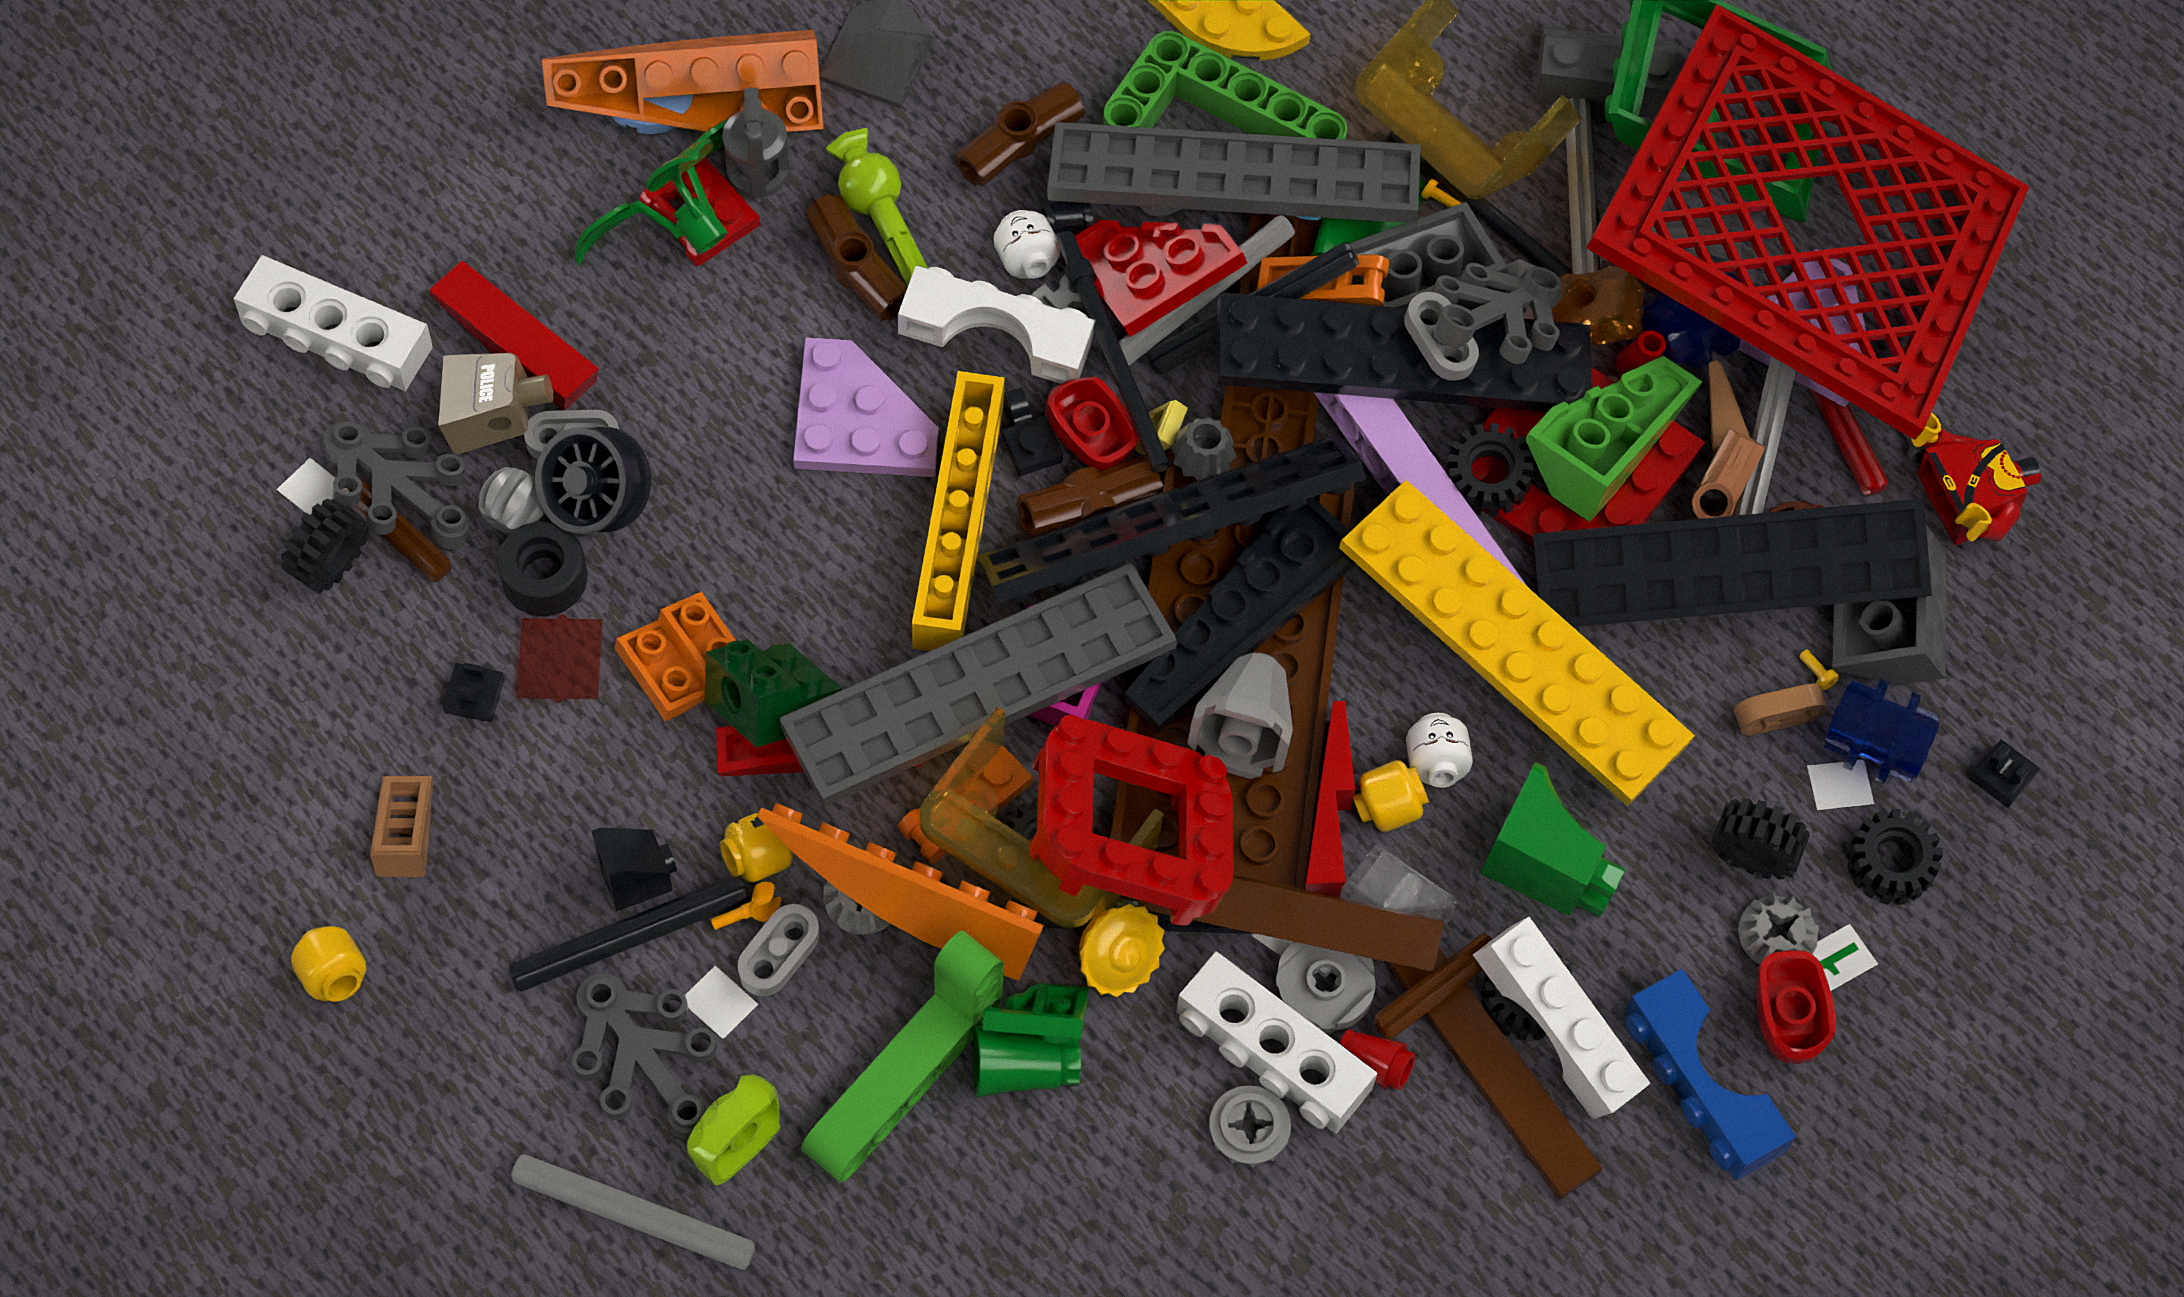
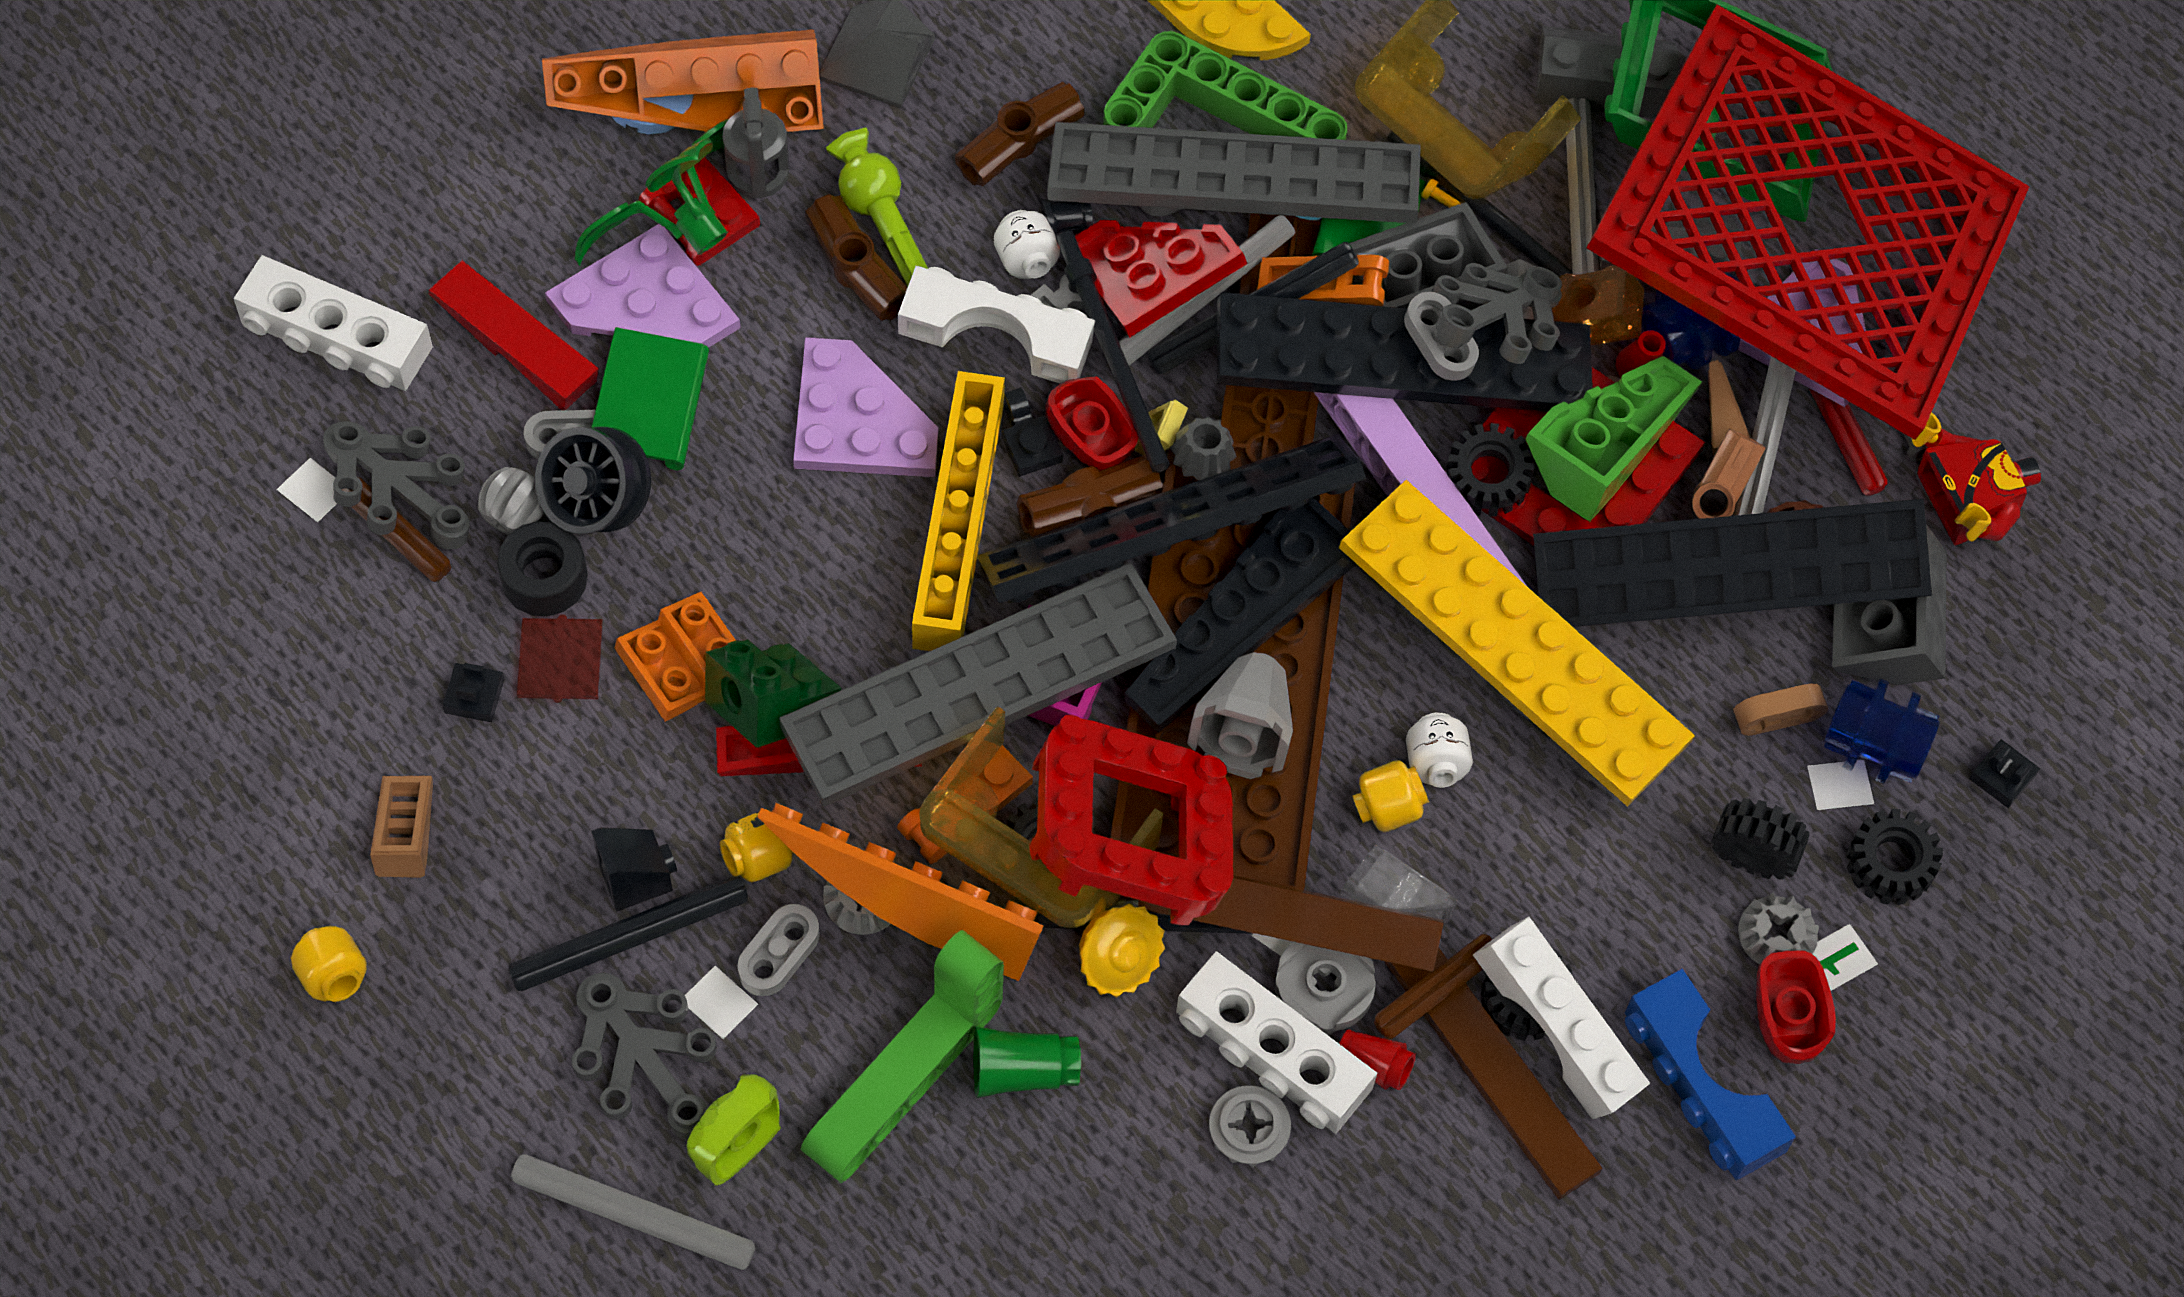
black tyre [281,499,369,593] -> none
dark tan torso [438,353,553,455] -> none
light orange hand [711,882,782,930] -> none
green wing [983,983,1089,1043] -> none
red slope [1304,701,1355,898] -> none
green hips [1480,762,1626,917] -> none
yellow piece [1799,649,1839,690] -> none
none -> lavender plate [545,224,740,348]
none -> green piece [592,327,709,471]

